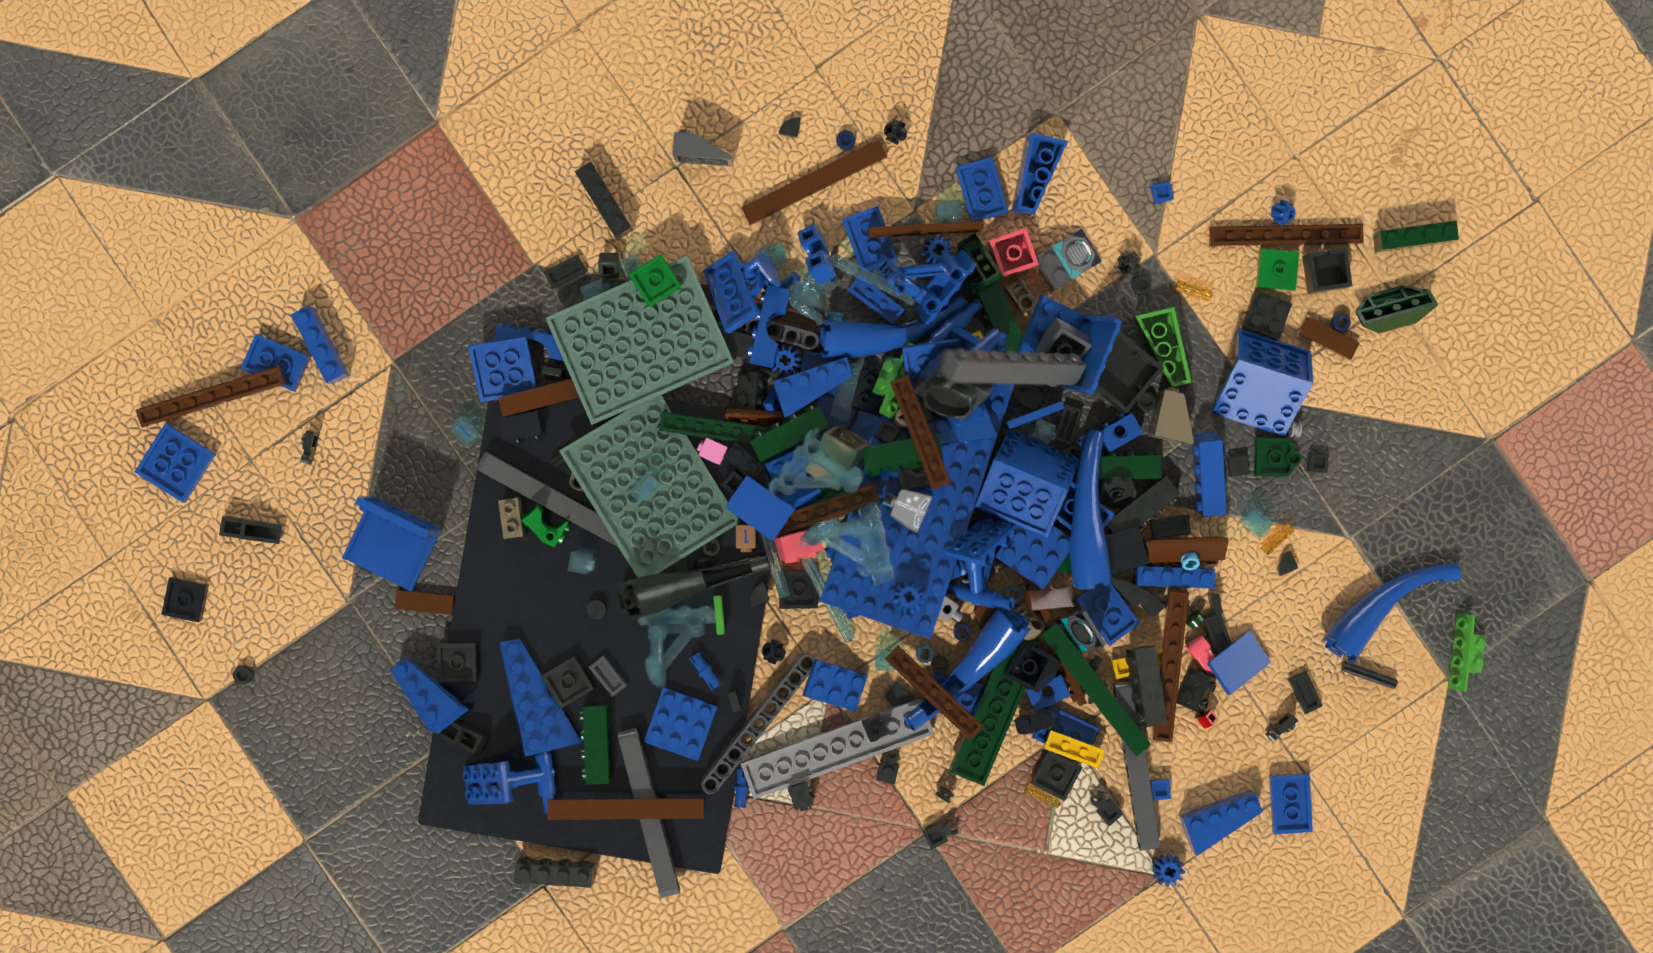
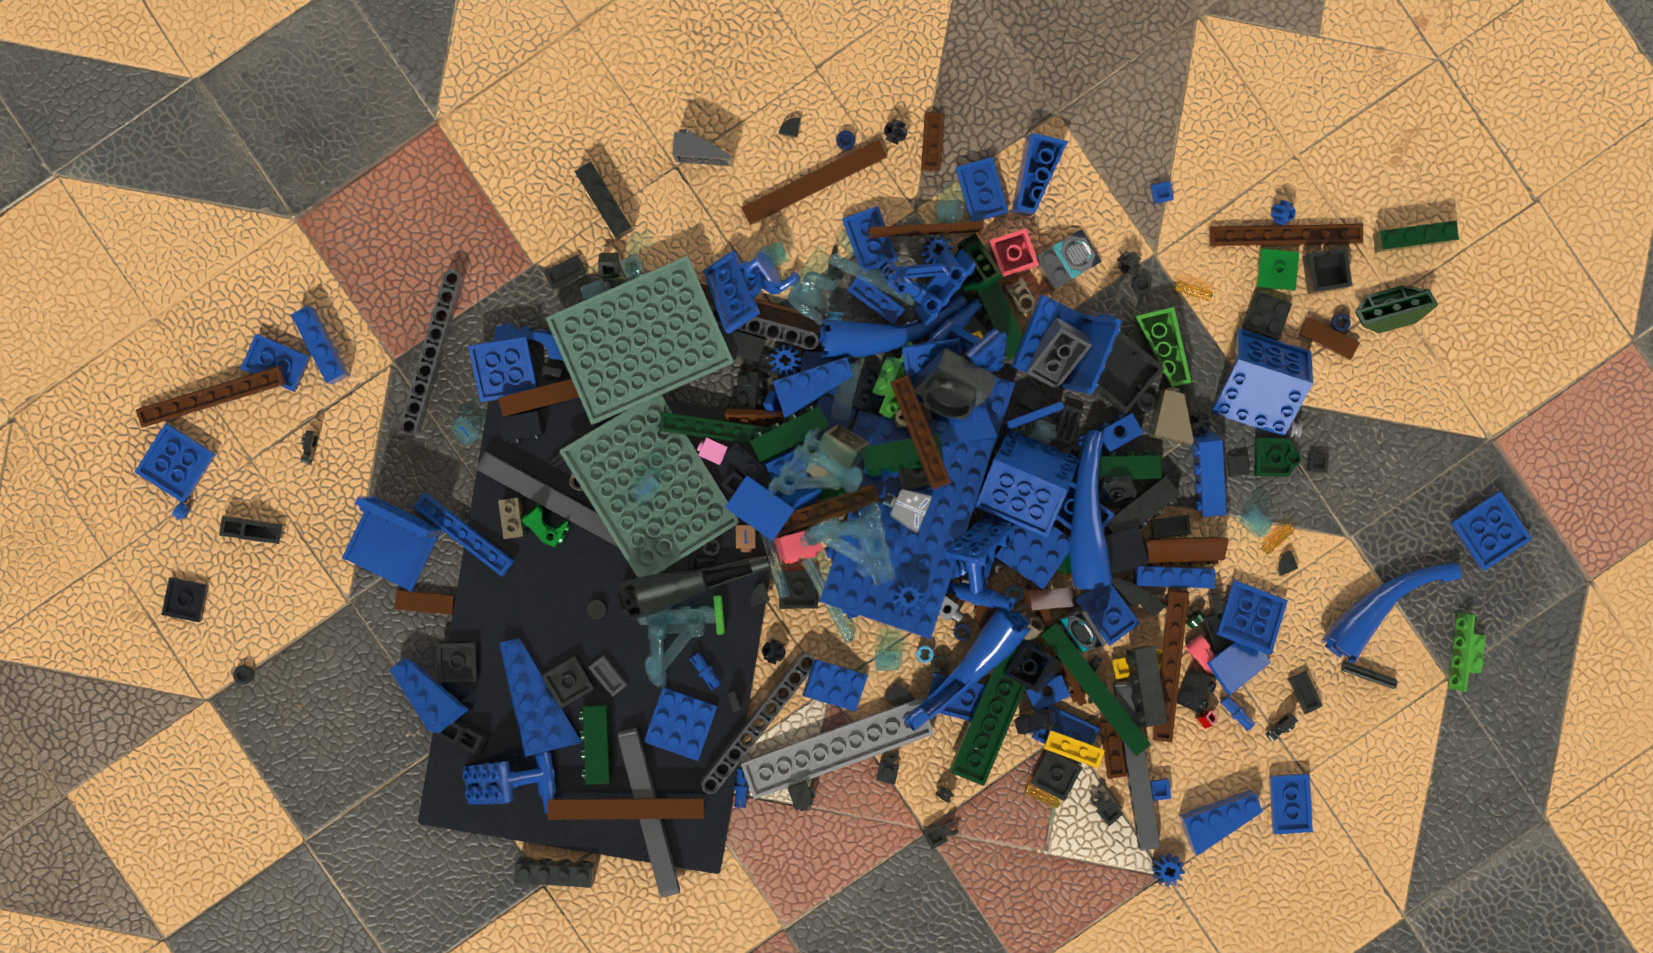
clear light blue brick [568,551,595,575] -> none
green plate [628,254,683,308] -> none
blue arch [747,285,790,368] -> none
blue arch [797,223,836,285] -> none
black brick [862,713,888,742] -> none
pearl dark grey tile [874,419,901,443] -> none
reddish brown tile [885,645,983,740] -> none
dark grey brick [941,349,1086,385] -> none
medium azure bush [1181,551,1200,570] -> none
none -> blue plate [172,502,190,521]
none -> dark grey beam [400,269,464,435]
none -> blue tile [413,492,514,577]
none -> reddish brown tile [921,112,944,172]
none -> reddish brown tile [1099,720,1127,779]
none -> pearl dark grey gear [1189,411,1212,436]
none -> blue plate [1216,580,1288,655]
none -> blue pin [1220,695,1256,731]
none -> blue plate [1450,491,1532,571]

